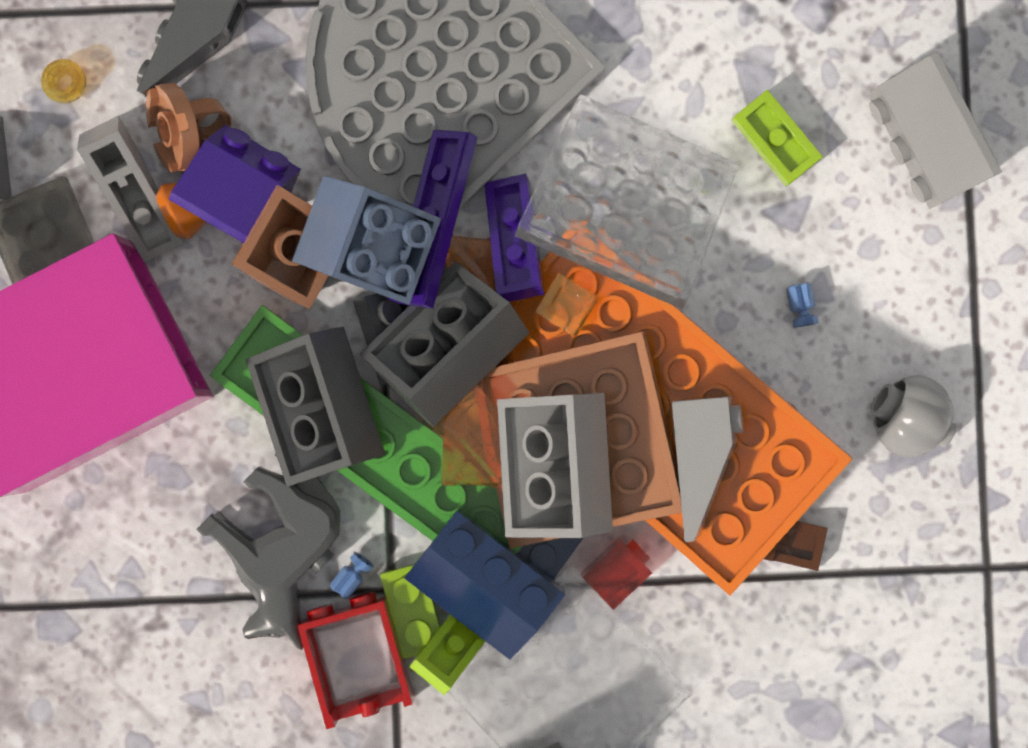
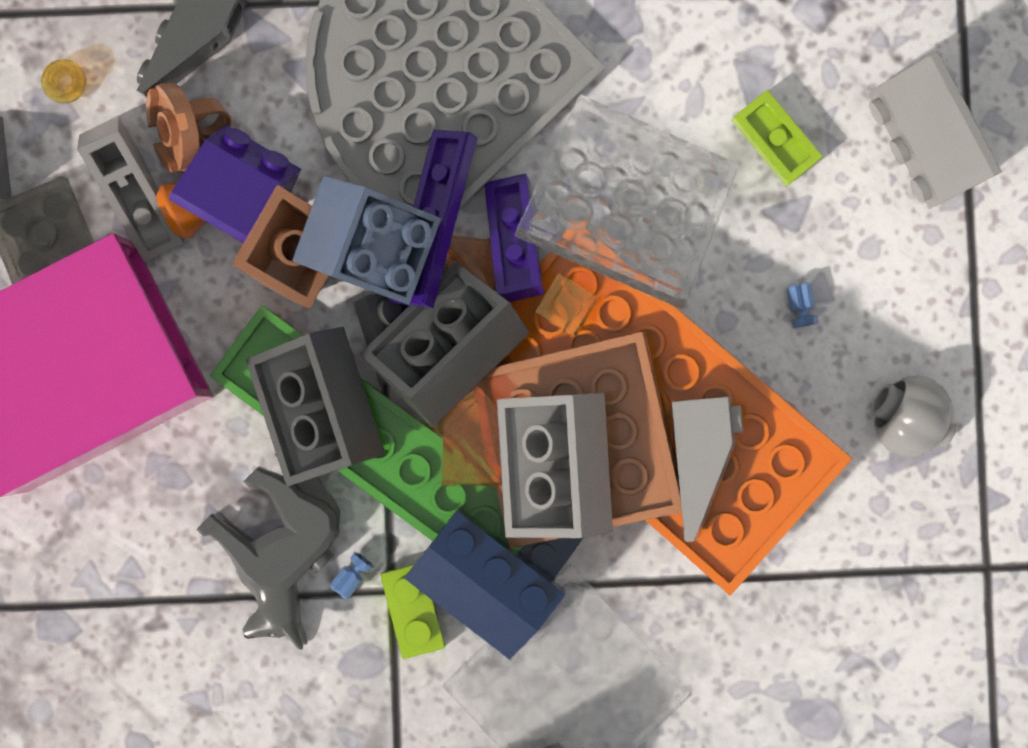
window [297,592,416,729] -> none
lime plate [409,614,486,695] -> none
clear red brick [581,537,652,610] -> none
reddish brown slope [764,521,828,571] -> none

